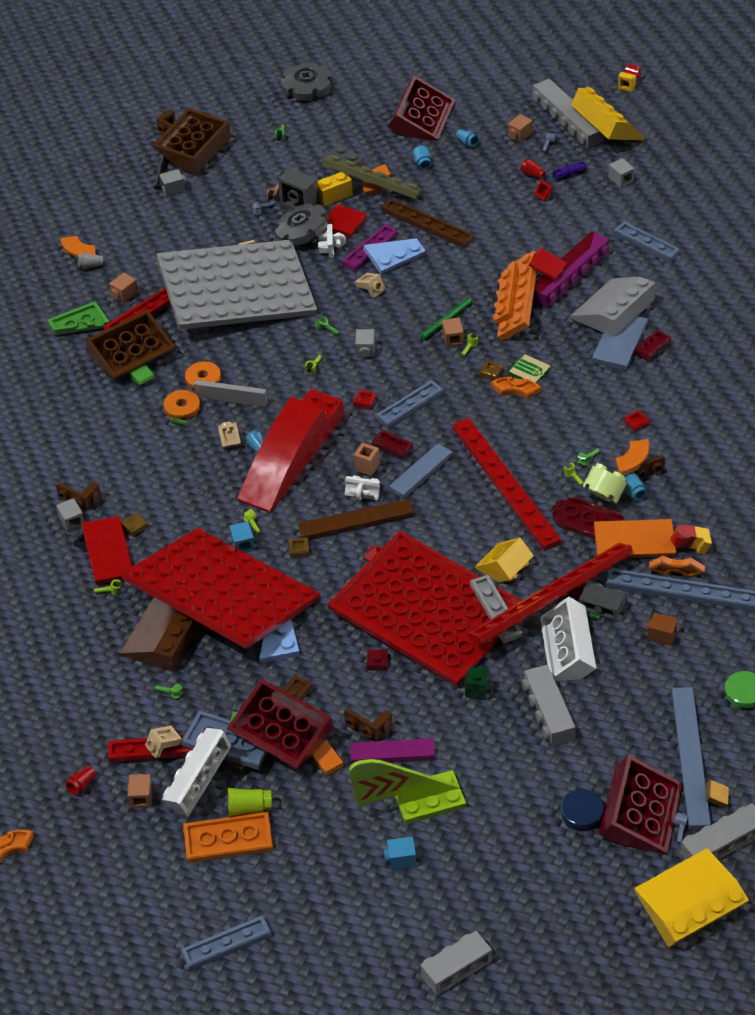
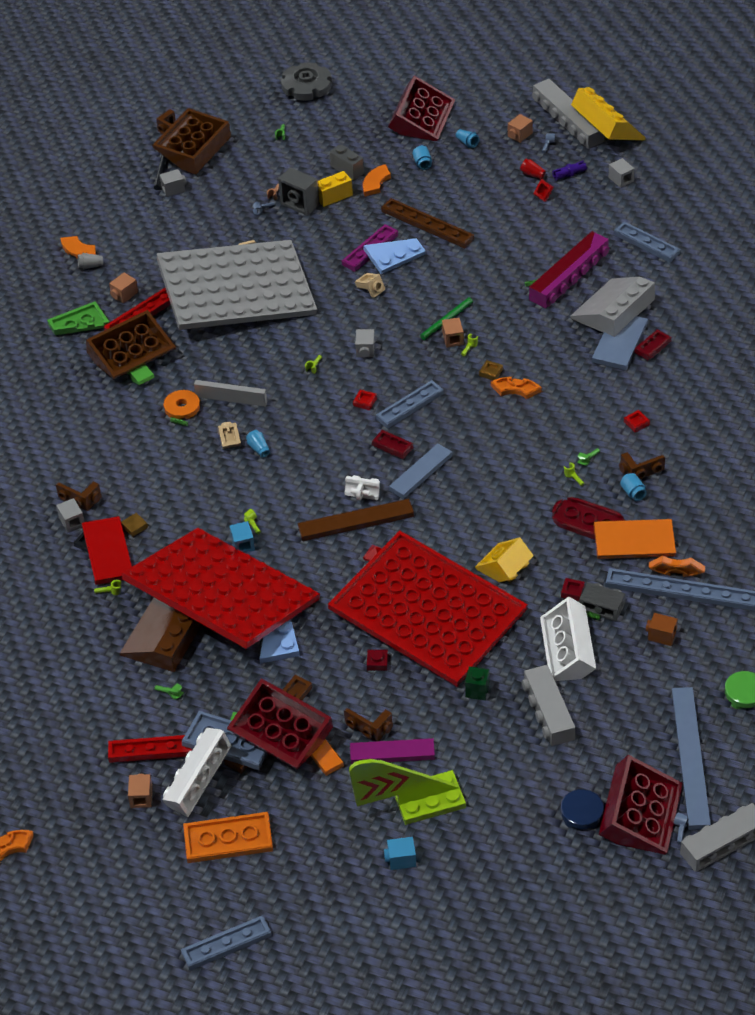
red cone [65,766,96,795] -> none
tan bracket [145,725,182,758] -> none
orange tile [185,361,221,389] -> none
lime plant [228,787,272,817] -> none
red slope [237,389,344,513] -> none
dark grey piece [275,204,329,246] -> none
pearl gold tile [288,537,309,558] -> none
bright green hand [315,317,339,335] -> none
white hips [318,224,346,258] -> none
olive plate [322,155,421,199] -> none
red tile [325,204,367,238] -> none
nougat brick [354,443,380,476] -> none
light grey brick [420,931,492,996] -> none
red plate [452,418,561,551] -> none
red plate [468,543,633,644] -> none
light grey tile [470,575,522,643] -> none
orange plate [492,250,537,341] -> none
piece [508,354,551,383] -> none
red piece [528,248,567,281] -> none
yellowish green brick [582,463,627,504] -> none
orange tile [615,439,649,475] -> none
yellow leg [618,64,642,92] -> none
yellow slope [633,848,749,948] -> none
leg [670,524,712,555] -> none
pearl gold tile [706,780,729,808] -> none

